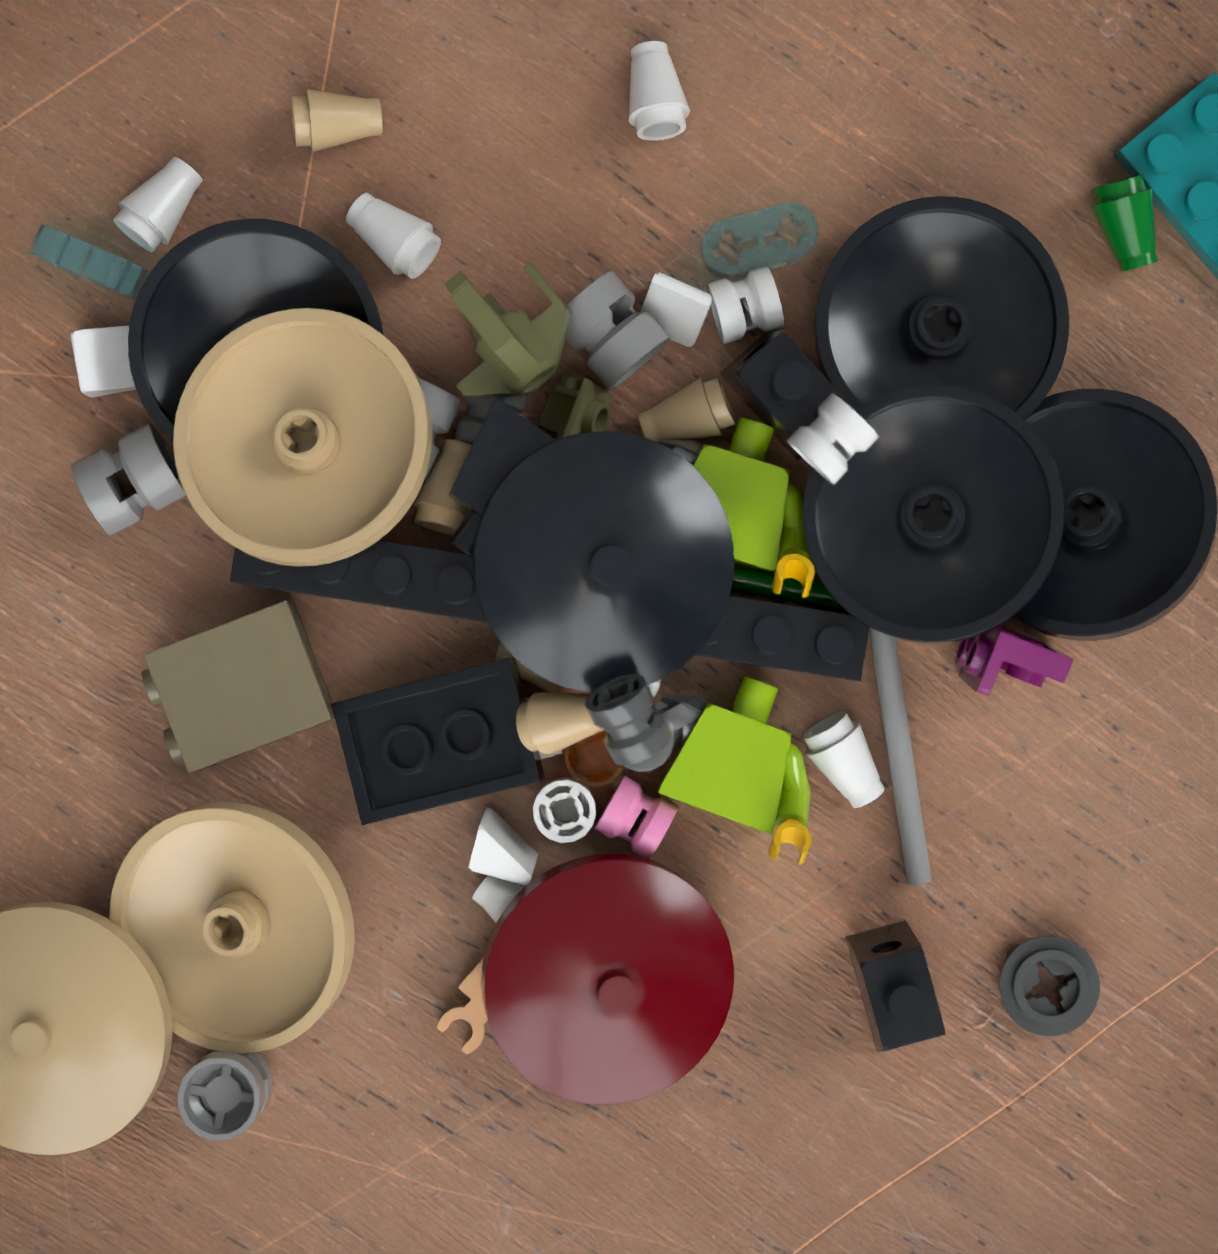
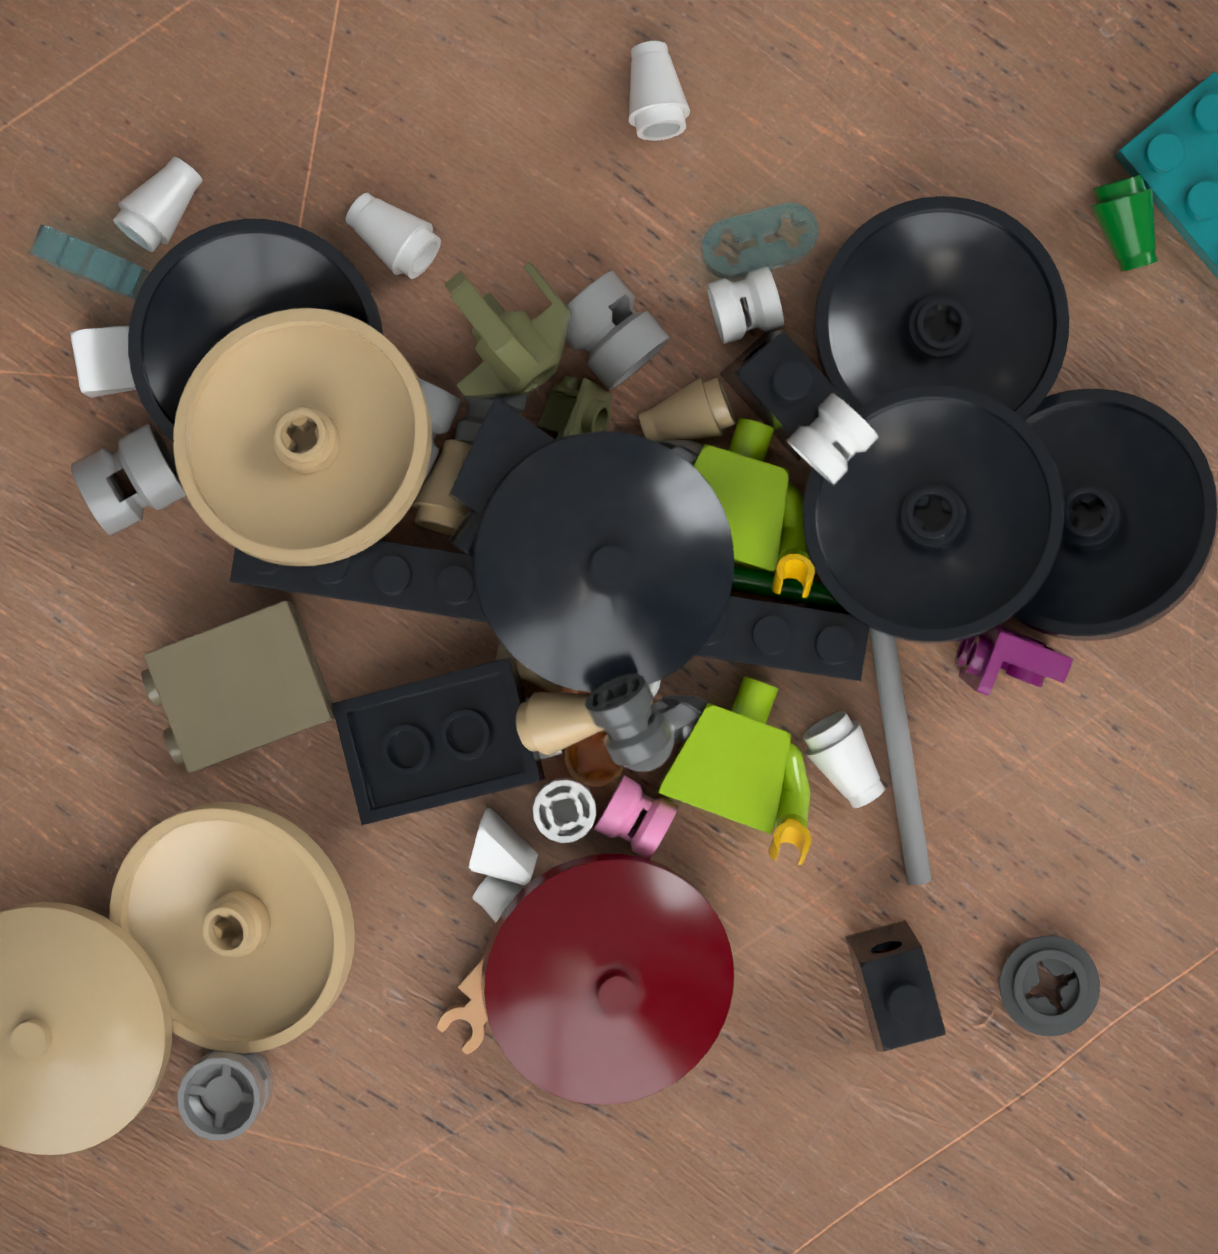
tan cone [291,89,383,153] -> none
white slope [641,272,713,347] -> none

